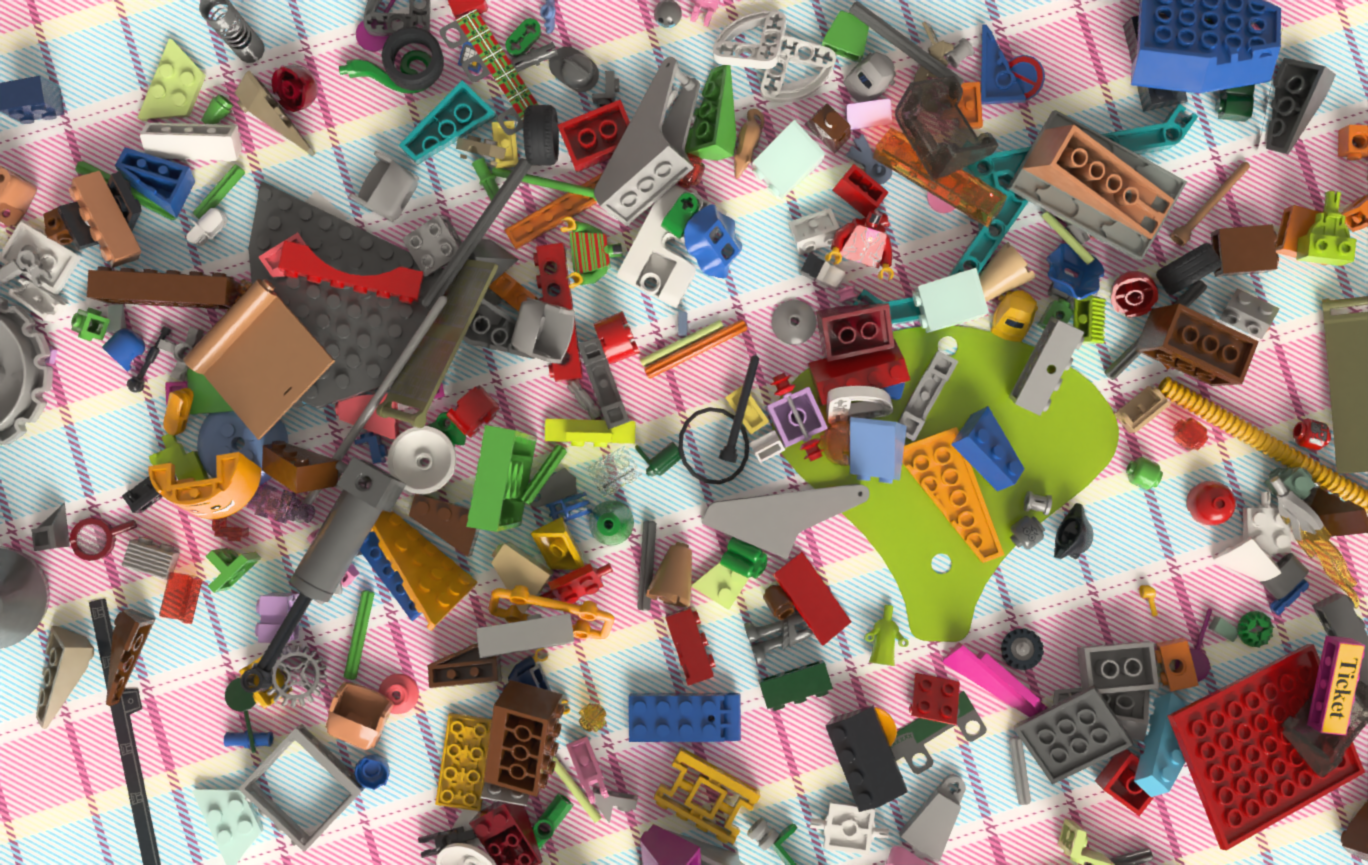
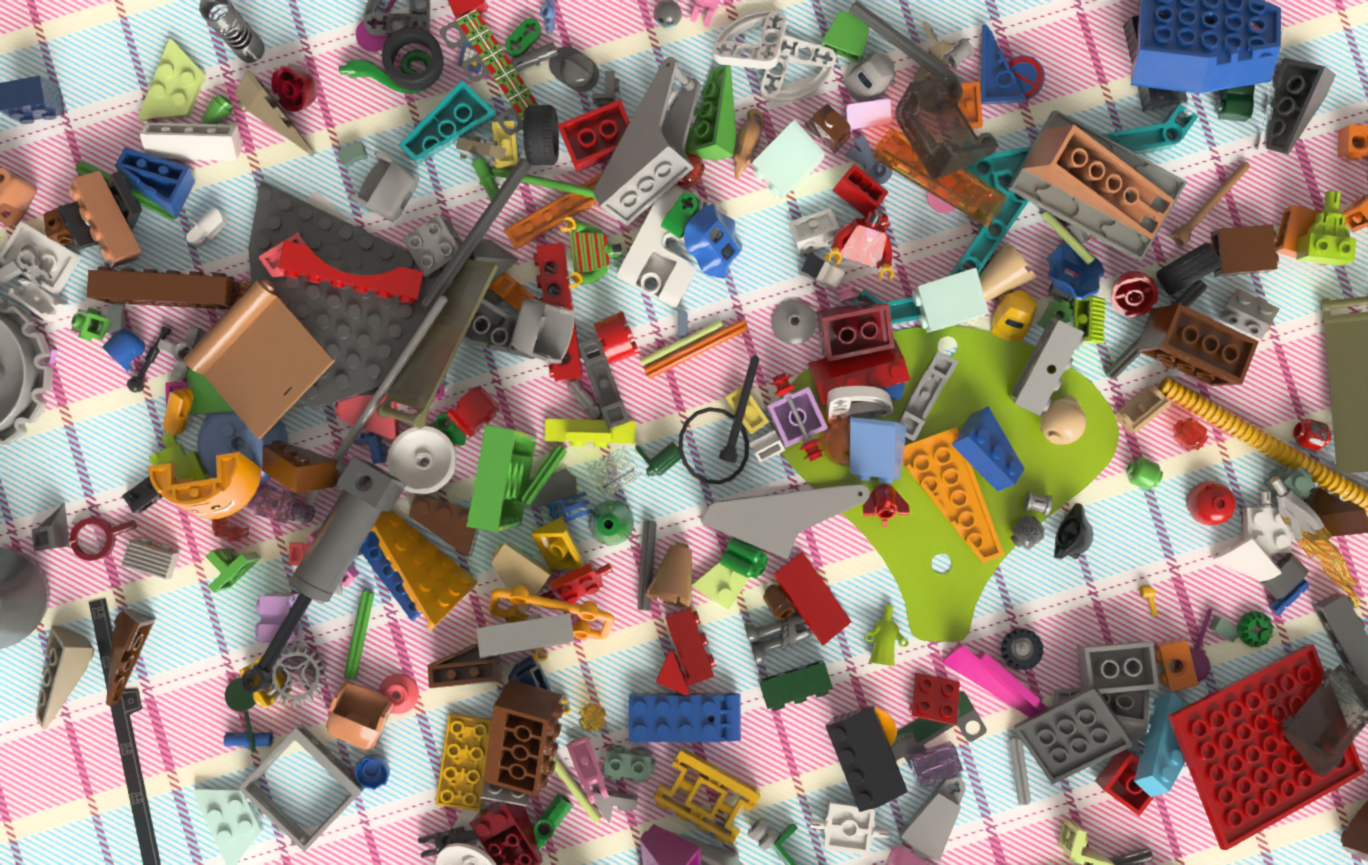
clear red panel [159,572,203,624] -> none
bright green axle [193,164,245,219] -> none
brick [1307,636,1365,735] -> none
none -> coral tile [289,542,311,566]
none -> sand green piece [336,141,368,168]
none -> sand green brick [603,745,656,783]
none -> red slope [656,648,690,696]
none -> red brick [862,484,910,527]
none -> clear purple brick [908,741,963,787]
none -> tan brick [1039,396,1086,444]

